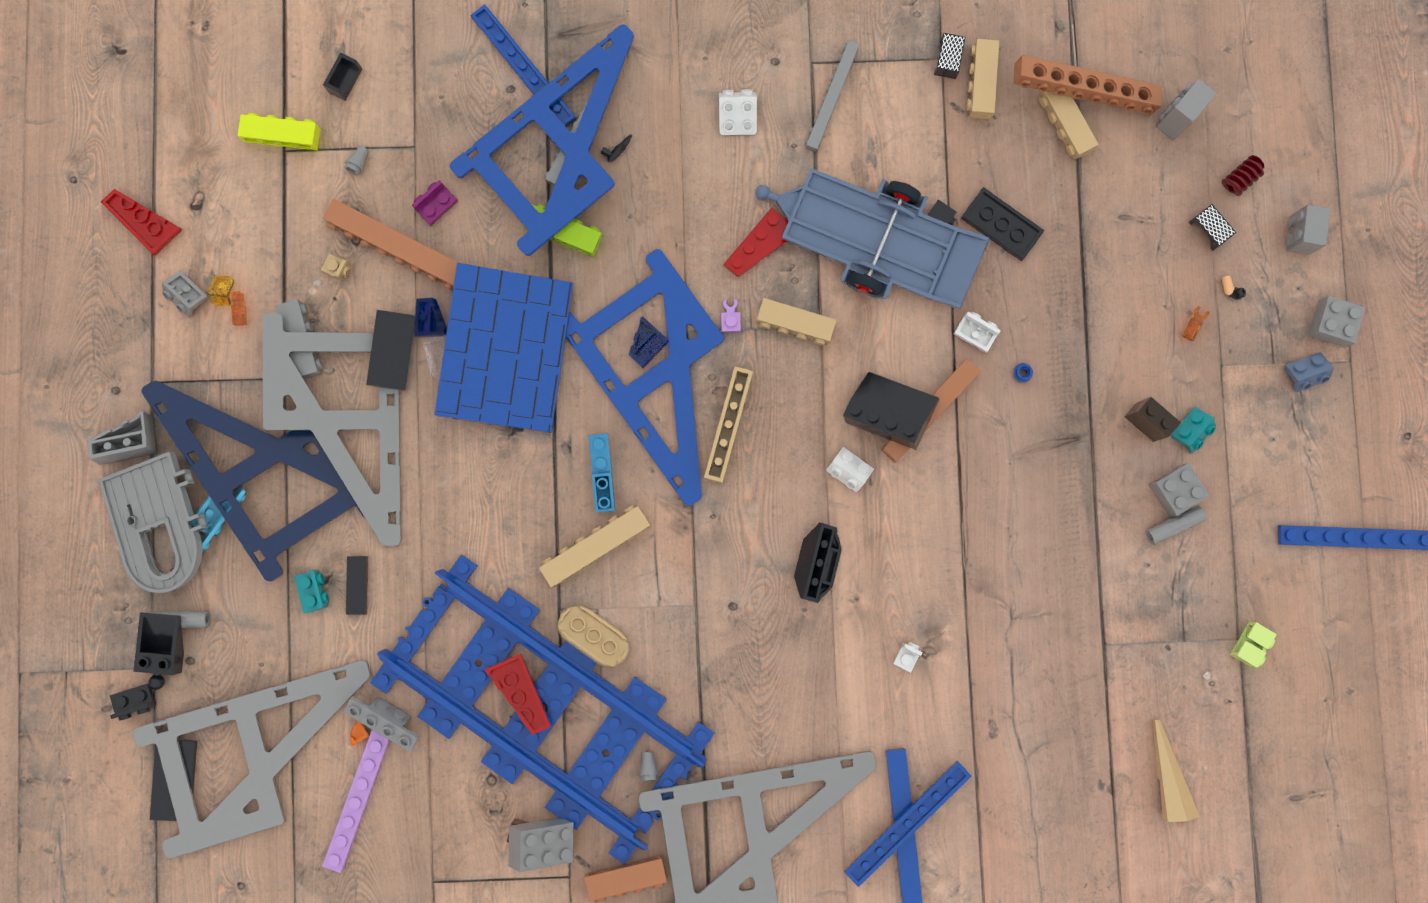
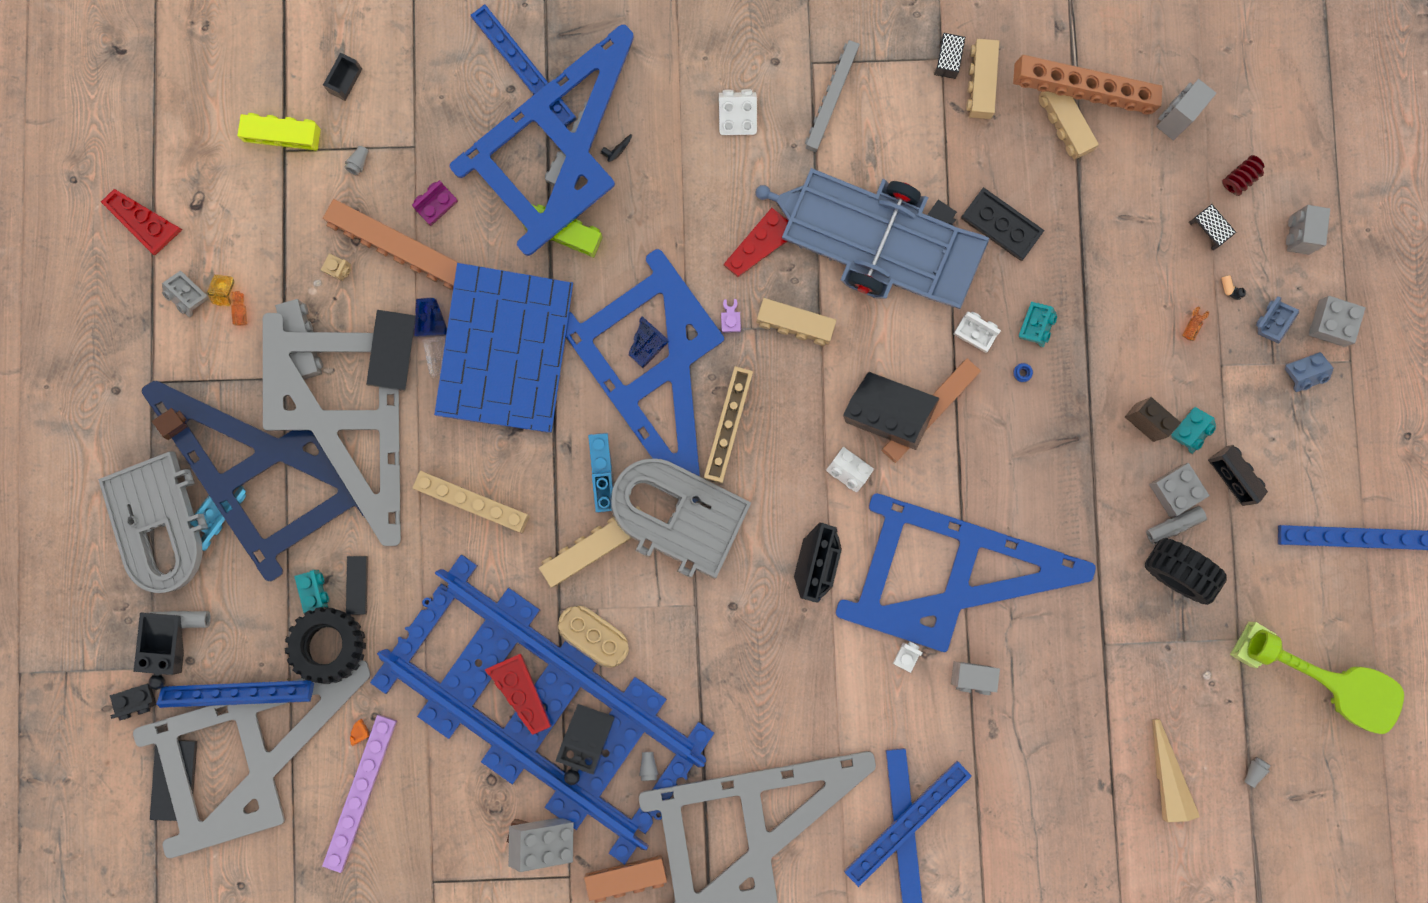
light grey wedge [87,411,157,465] -> none
light grey bracket [344,697,419,752] -> none
none -> reddish brown brick [151,408,188,440]
none -> blue plate [157,680,314,708]
none -> black tyre [285,607,366,684]
none -> tan brick [413,471,530,533]
none -> black slope [556,704,615,785]
none -> light grey door [611,458,751,579]
none -> blue piece [835,493,1096,652]
none -> light grey brick [951,661,1000,695]
none -> teal bracket [1018,302,1057,347]
none -> black tyre [1145,538,1227,605]
none -> black slope [1208,445,1268,506]
none -> light grey cone [1244,757,1271,788]
none -> lime piece [1247,629,1404,734]
none -> sand blue bracket [1256,296,1299,344]

